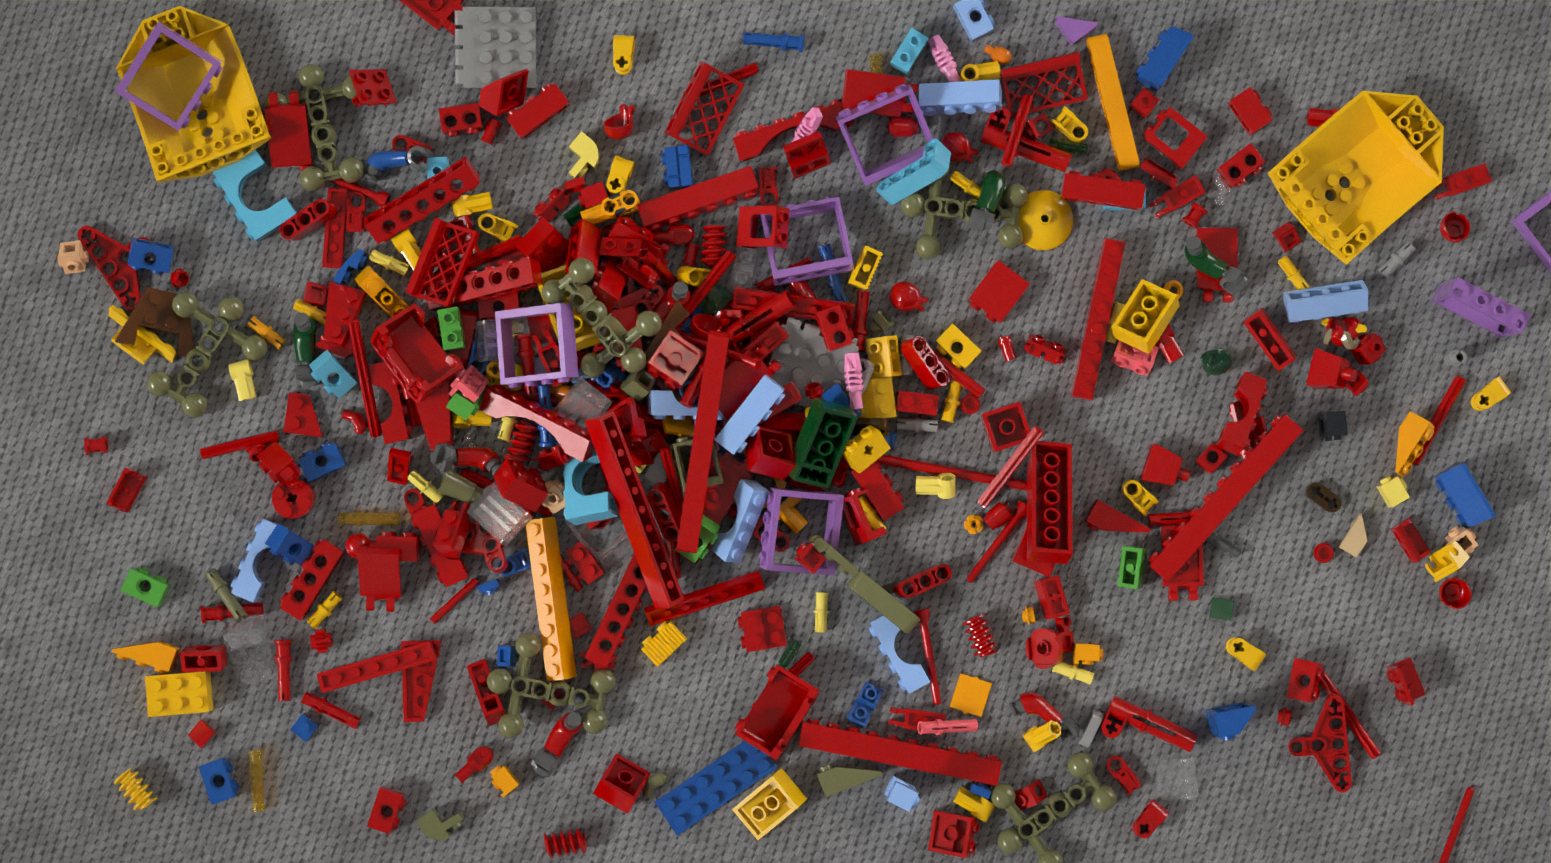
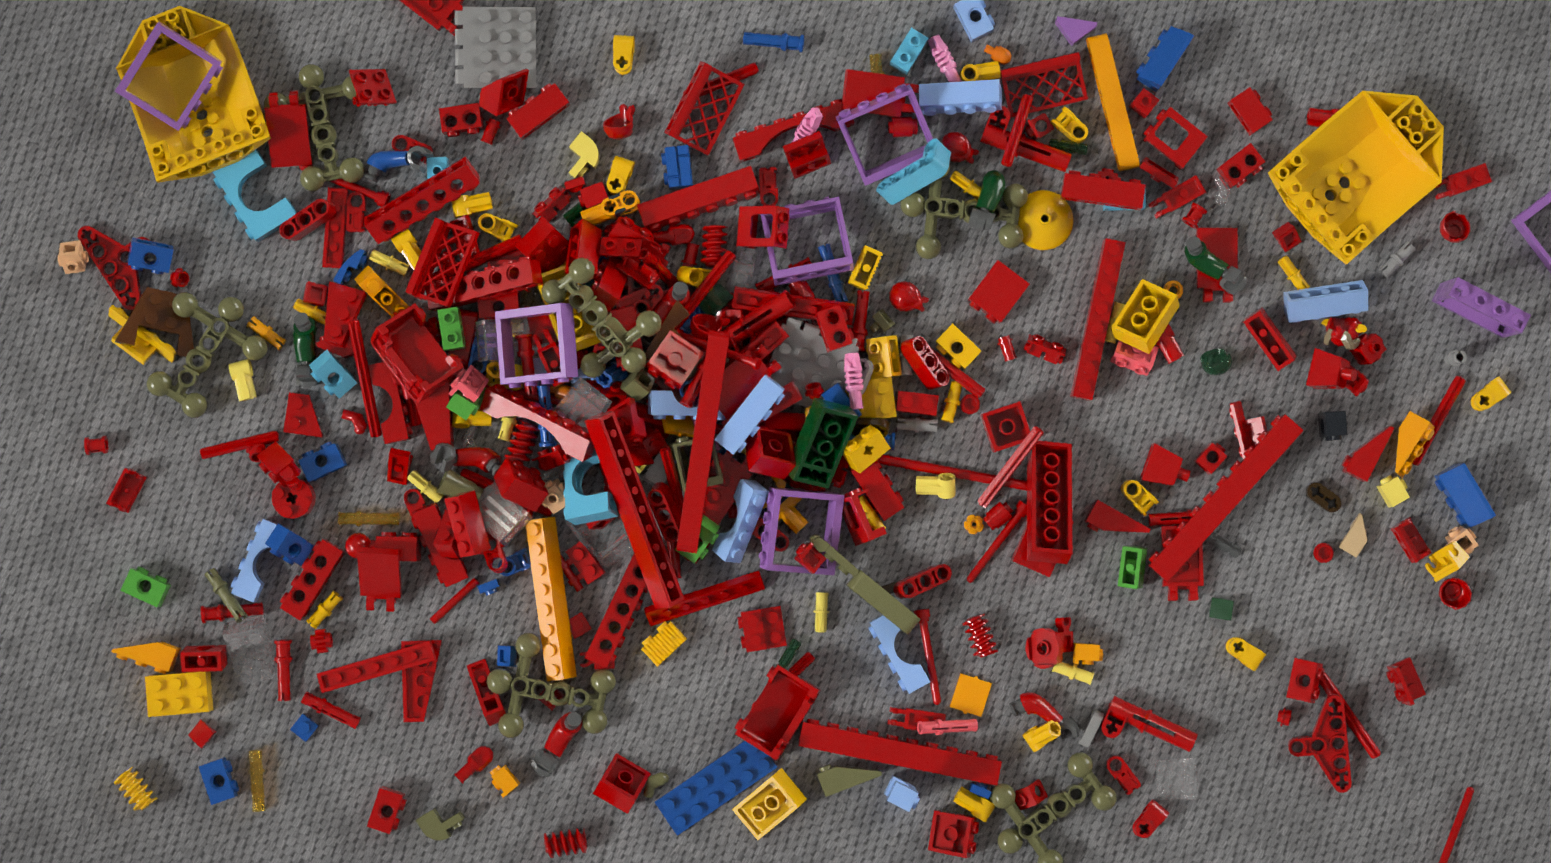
blue slope [846,681,884,729] -> none
light orange plate [1022,606,1036,626] -> none
red hinge [1034,575,1070,620] -> none
blue slope [1206,702,1256,741] -> none
red arch [1216,371,1268,456] -> none
none -> red brick [444,490,491,558]
none -> red slope [1342,426,1394,482]

